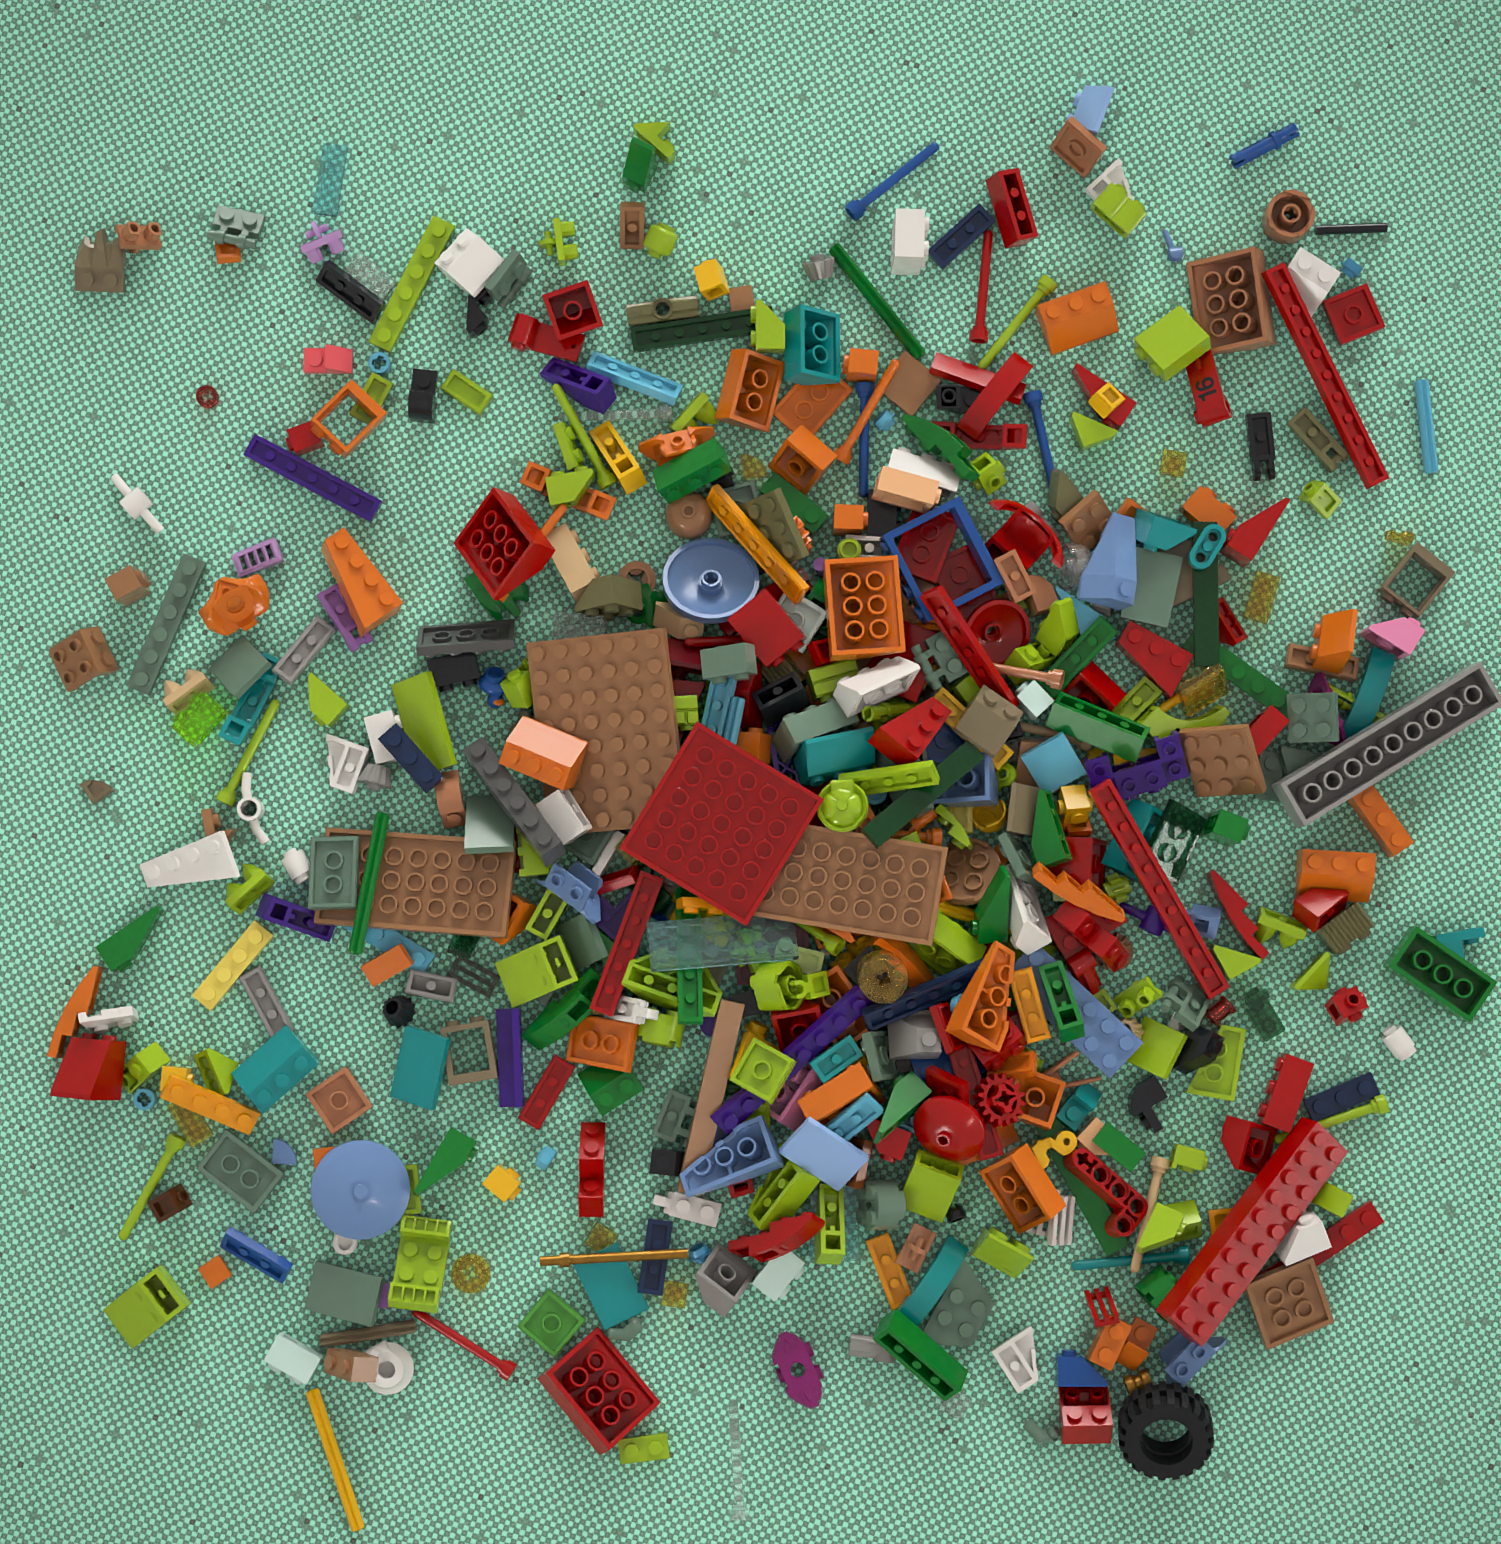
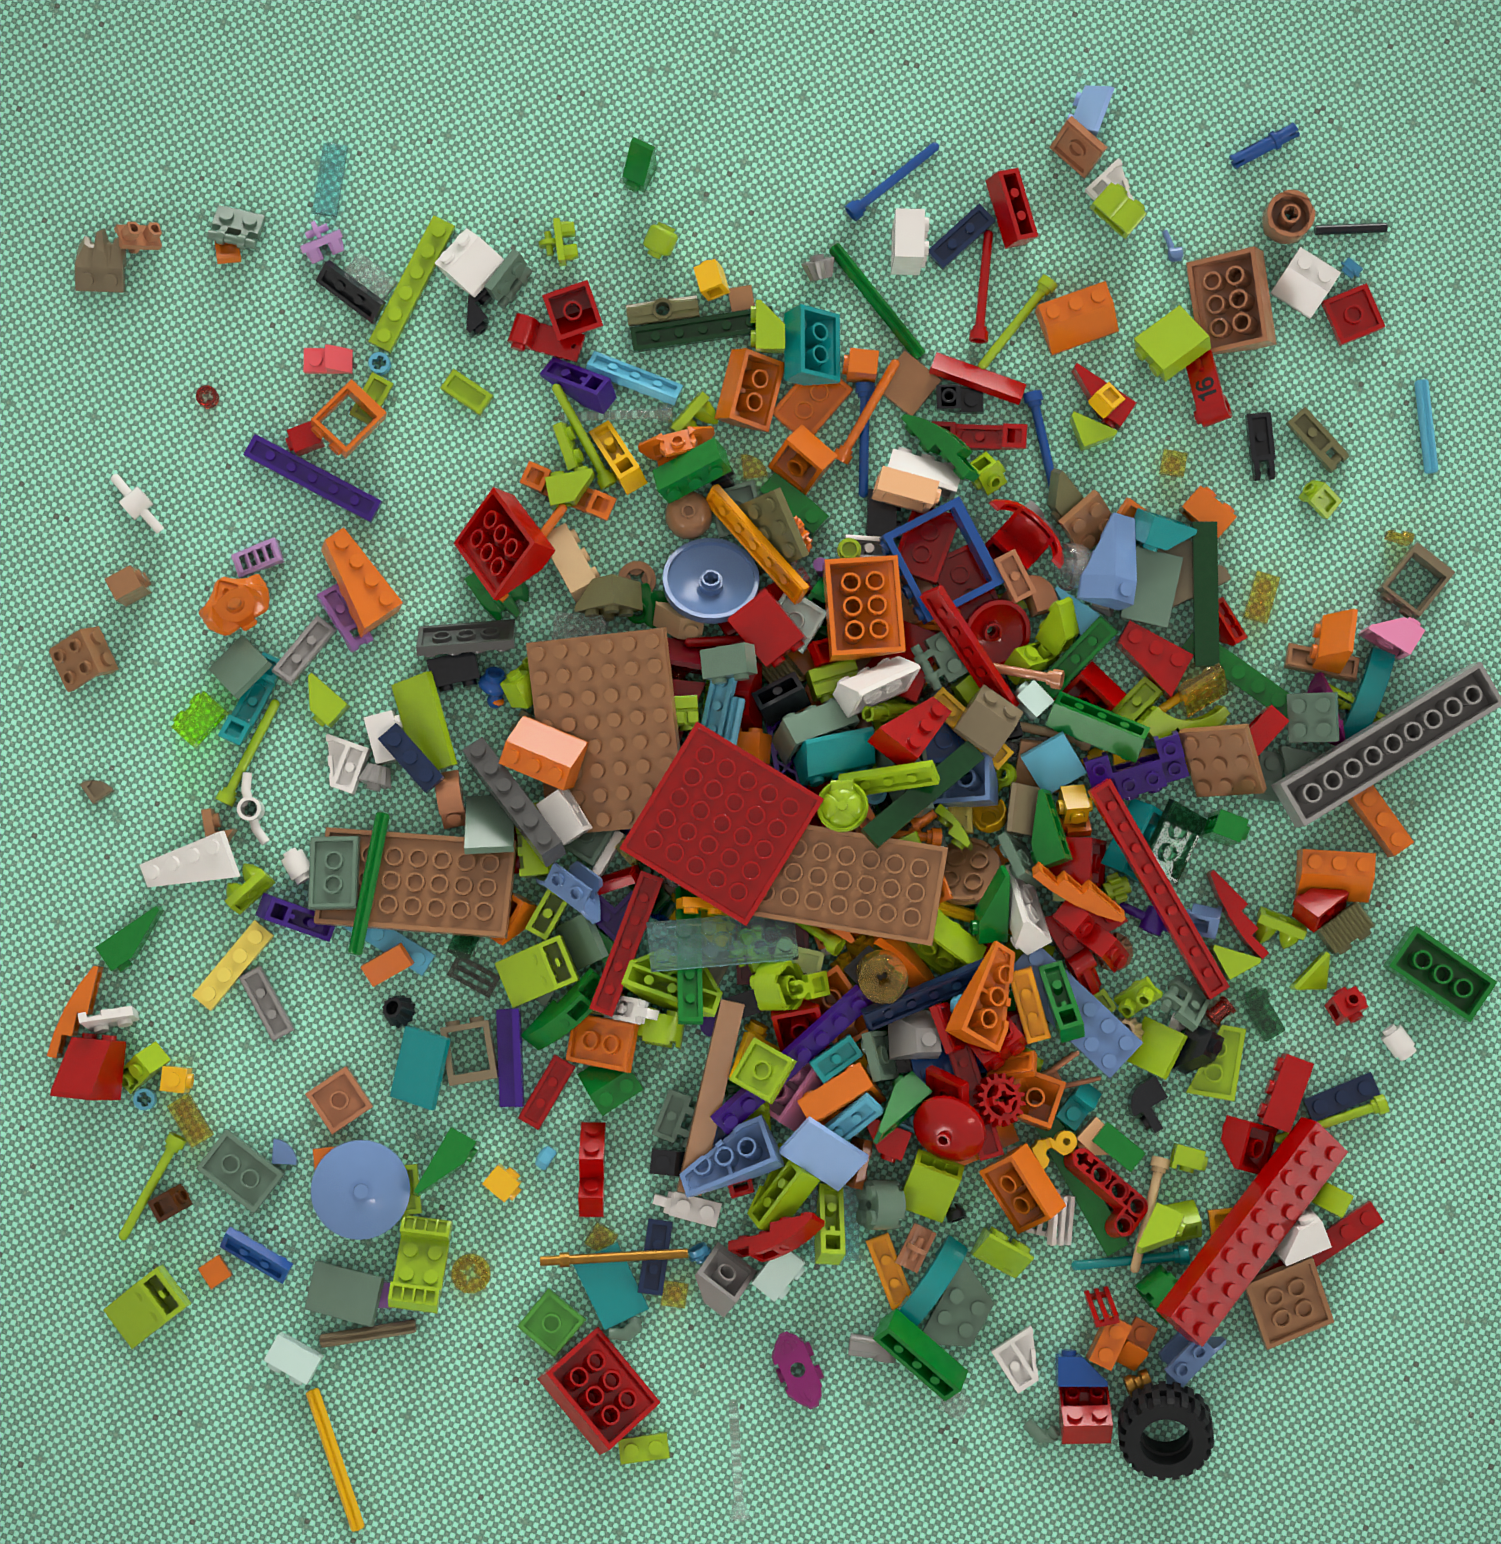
sand green plate [126,553,207,696] -> none
light orange plate [160,1074,261,1135] -> none
tan tile [162,669,216,716] -> none
lime slope [193,1048,238,1095] -> none
teal slope [231,1024,319,1113] -> none
medium nougat brick [324,1348,379,1382] -> none
white tile [333,1234,358,1255] -> none
white piece [365,1340,414,1395] -> none
light grey slope [405,969,458,1004] -> none
black brick [408,368,438,424] -> none
red piece [412,1311,518,1381] -> none
medium nougat slope [620,201,645,249] -> none
lime slope [633,122,675,165] -> none
orange brick [832,504,868,536] -> none
medium azure plate [874,409,895,431] -> none
red slope [956,352,1033,441] -> none
teal plate [1188,524,1226,570] -> none
red slope [1219,497,1290,568] -> none
red plate [1261,262,1389,489] -> none
teal slope [1432,927,1485,959] -> none

